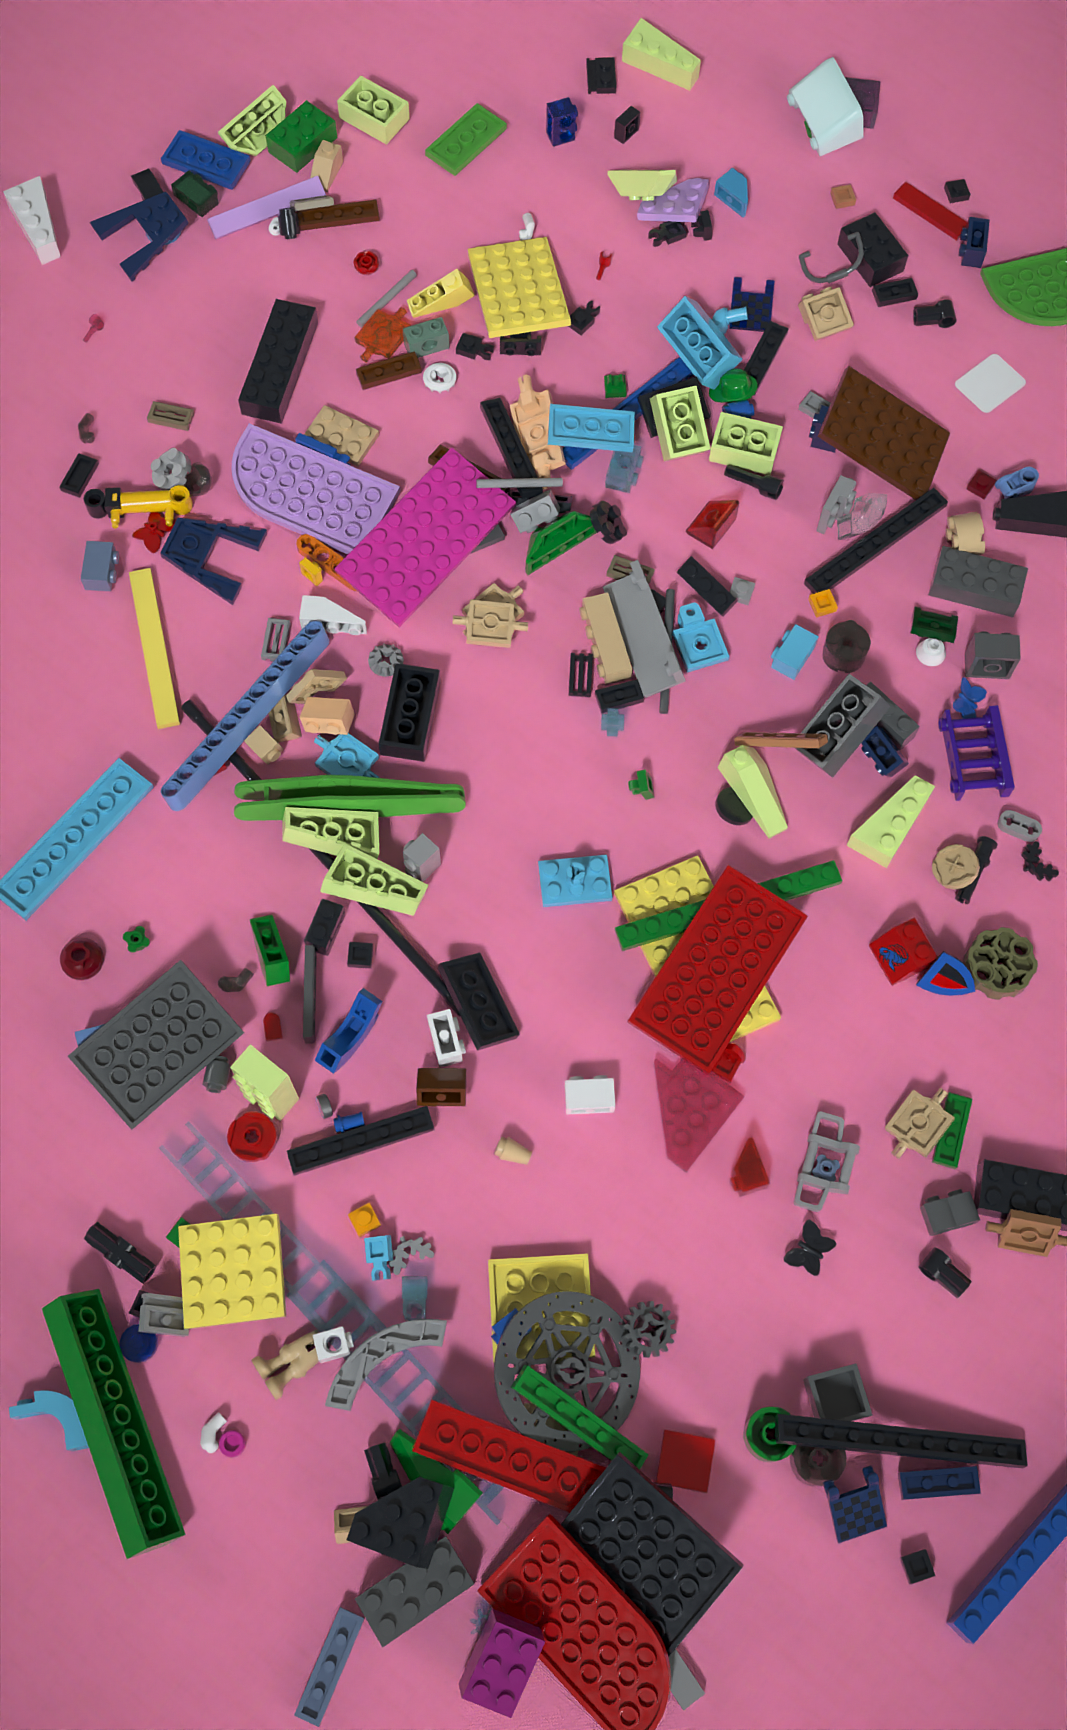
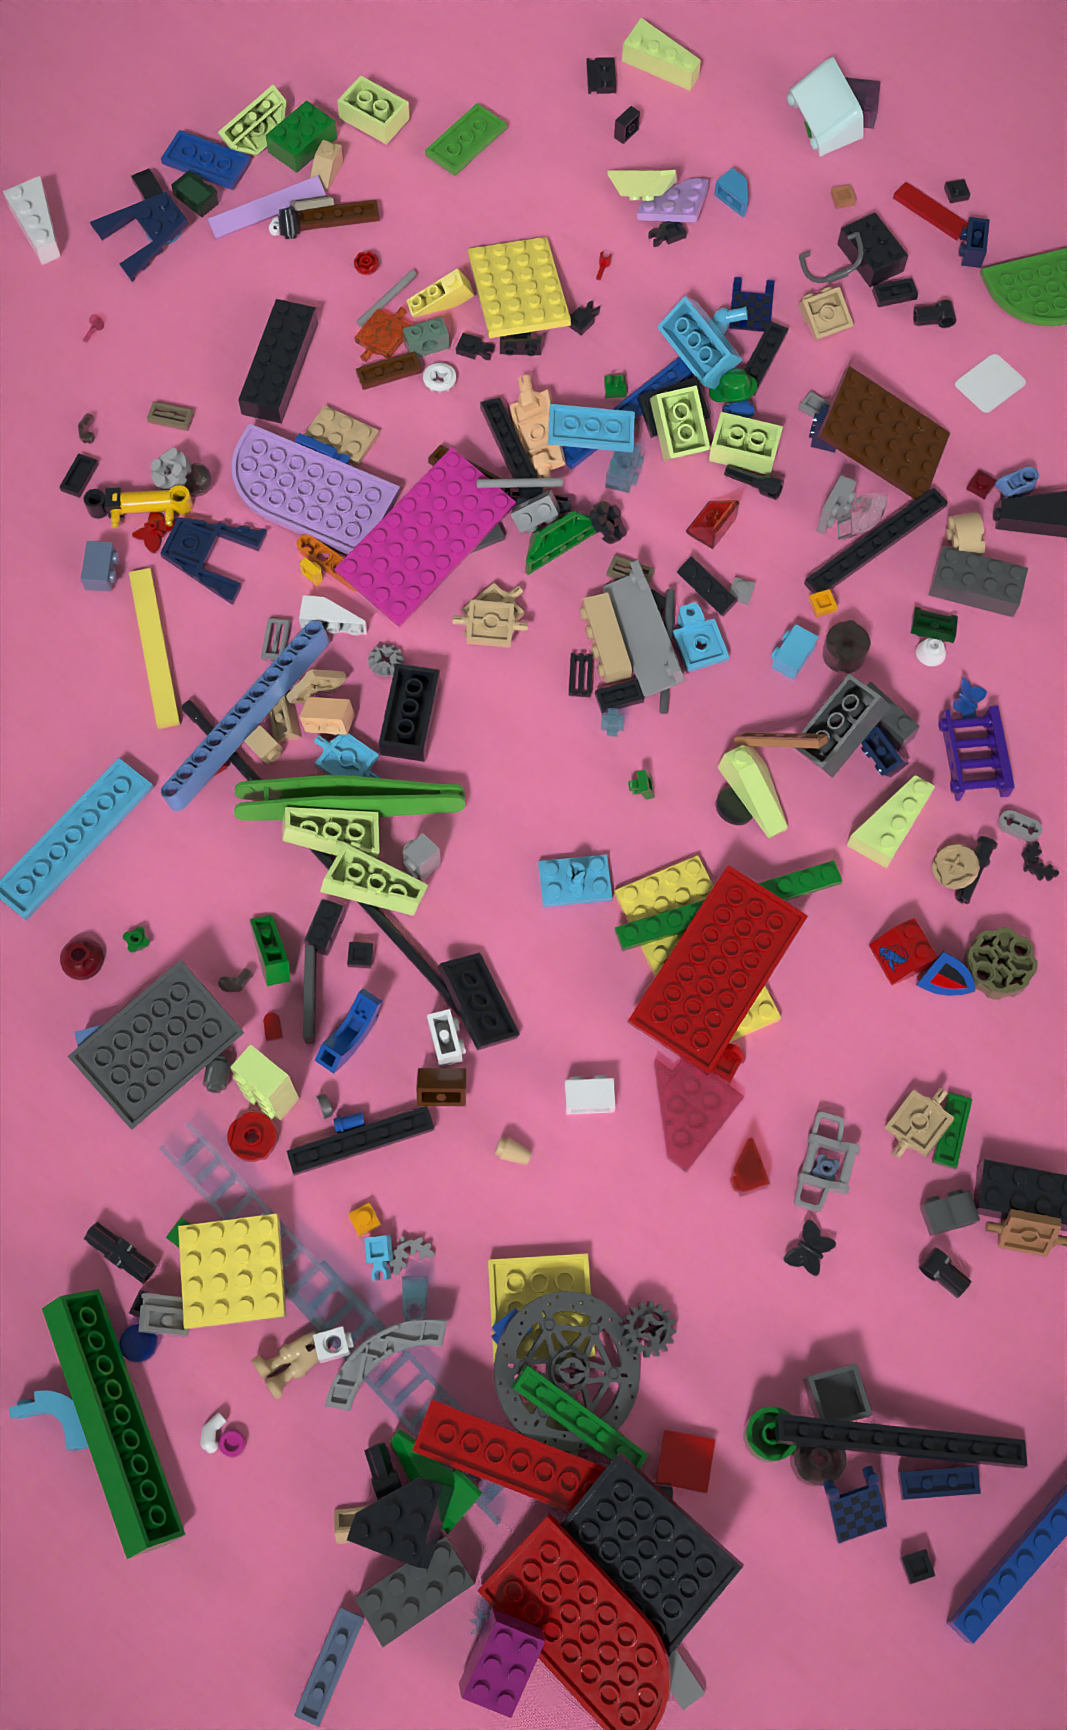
white arm [519,213,535,241] -> none
clear blue brick [546,97,578,147] -> none
black tile [691,210,712,241] -> none
dark grey brick [965,631,1021,679] -> none

